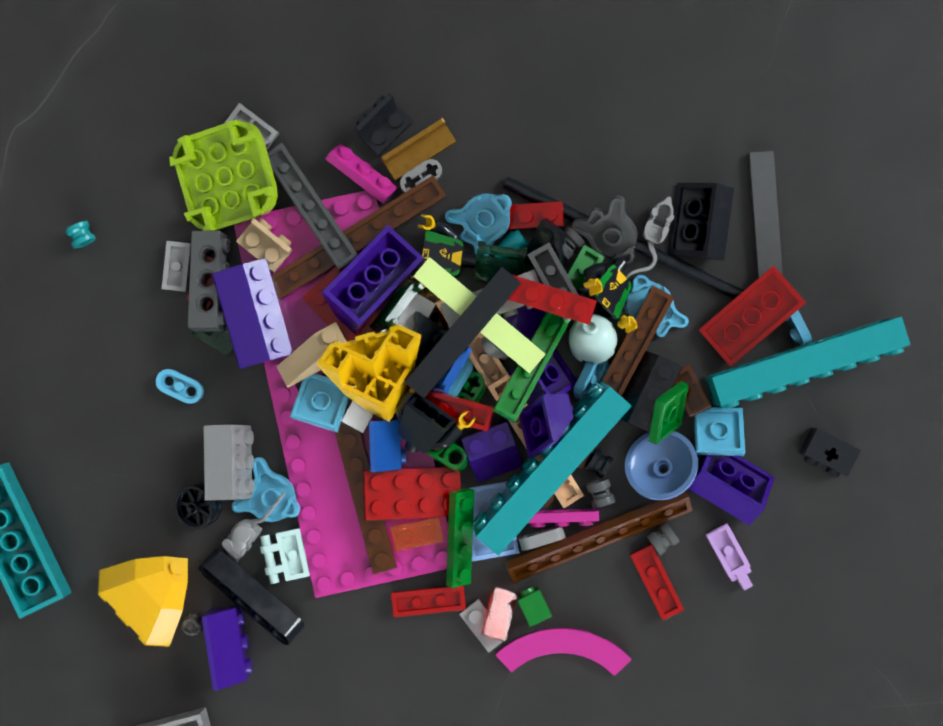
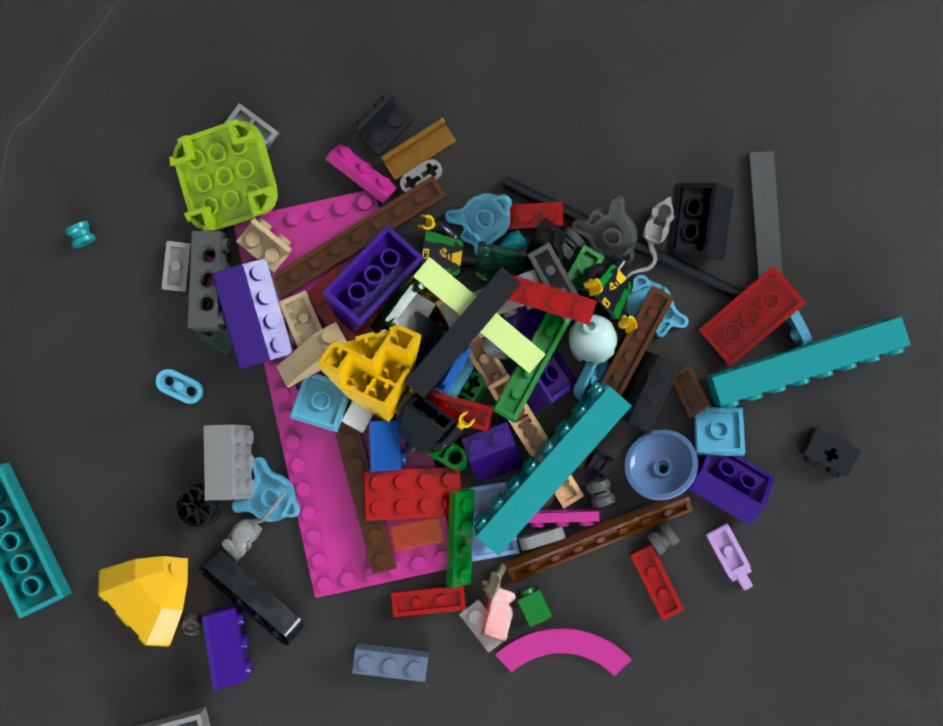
light aqua plate [260,528,310,584] -> none
dark grey tile [267,143,358,272] -> none
dark purple slope [519,394,573,459] -> none
green tile [649,381,689,445] -> none
none -> tan bracket [279,290,323,347]
none -> sand blue brick [352,643,429,682]
none -> dark tan piece [482,563,507,598]

